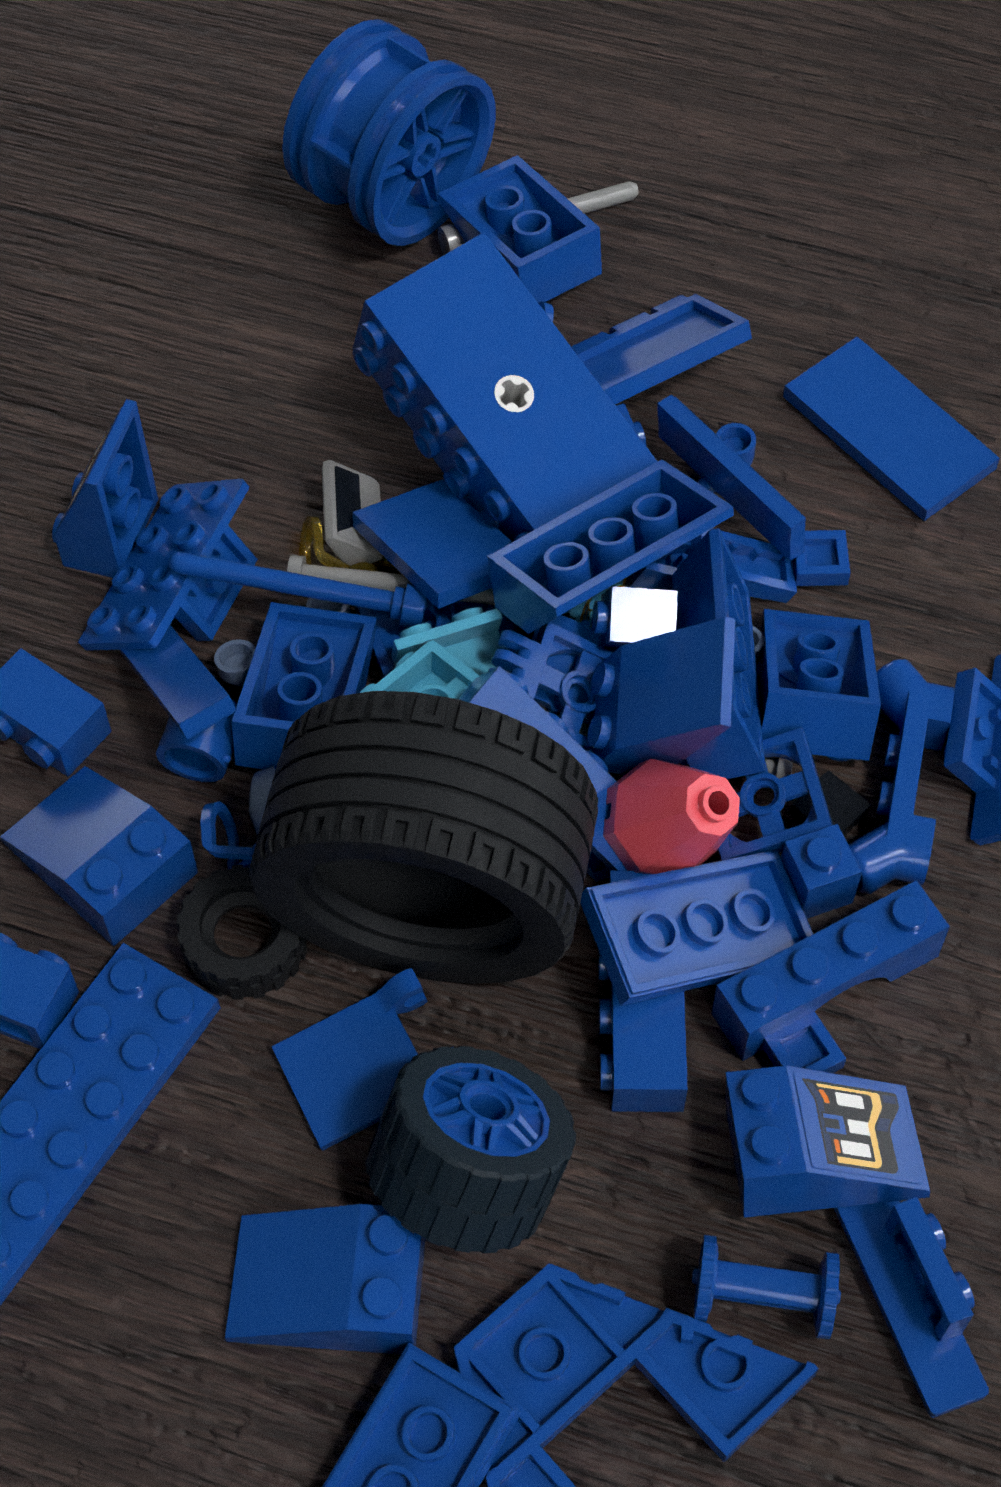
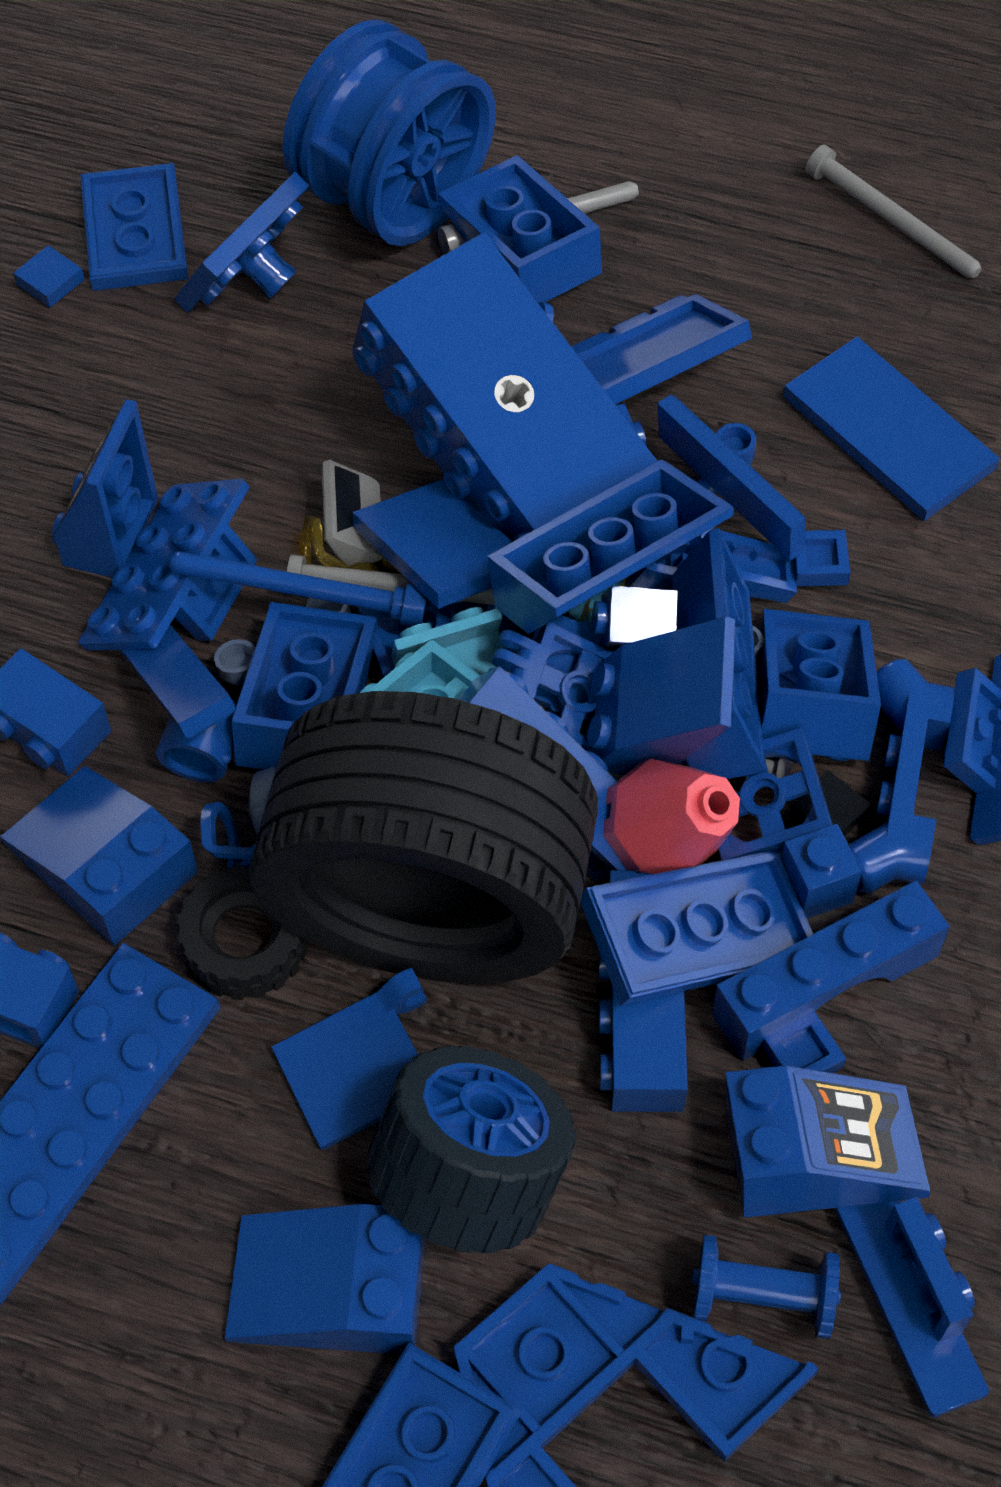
none -> blue tile [13,245,85,308]
none -> blue tile [80,163,189,291]
none -> blue plate [174,172,309,313]
none -> light grey bar [805,144,981,278]

